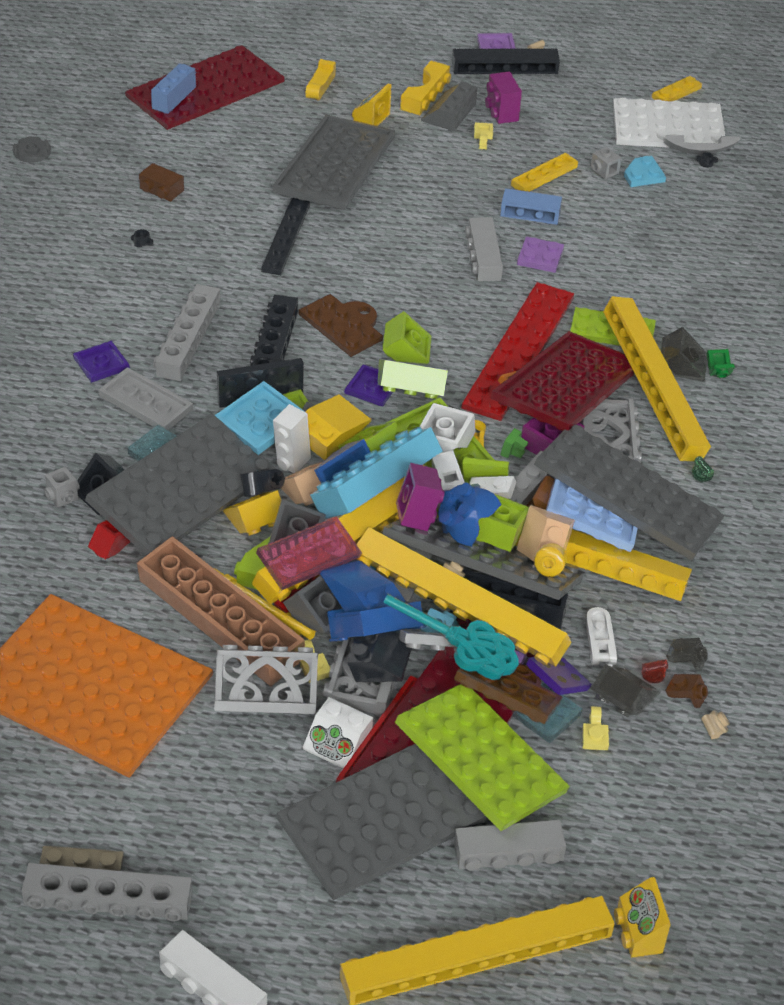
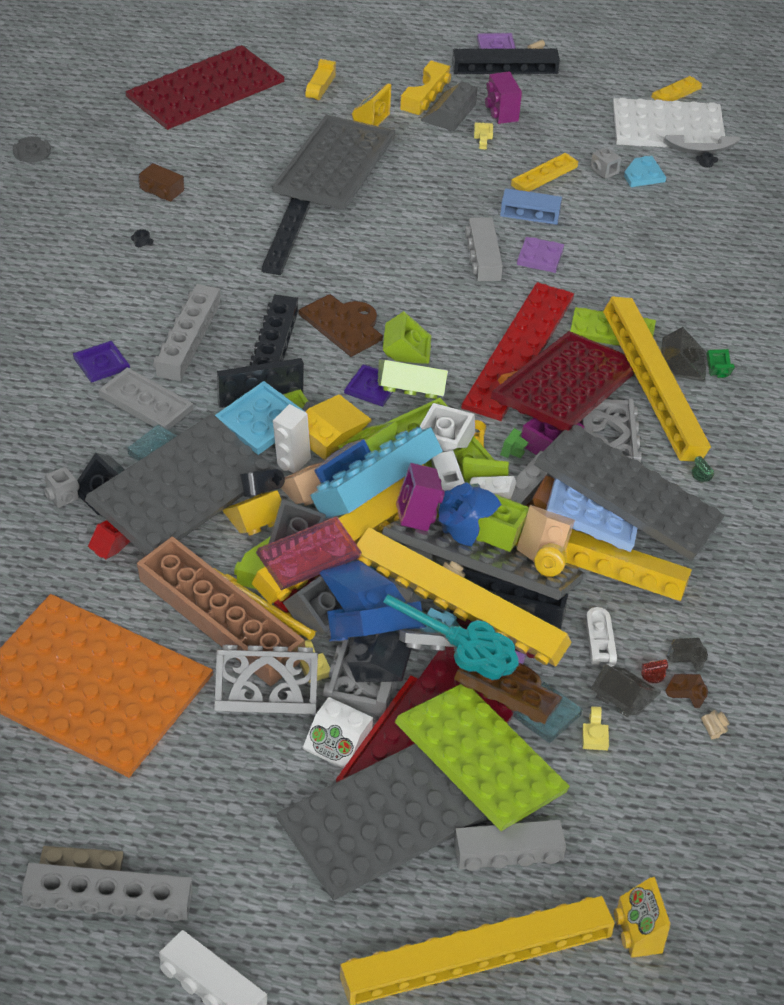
medium blue brick [151,63,196,114] -> none
dark purple tile [526,657,592,695] -> none

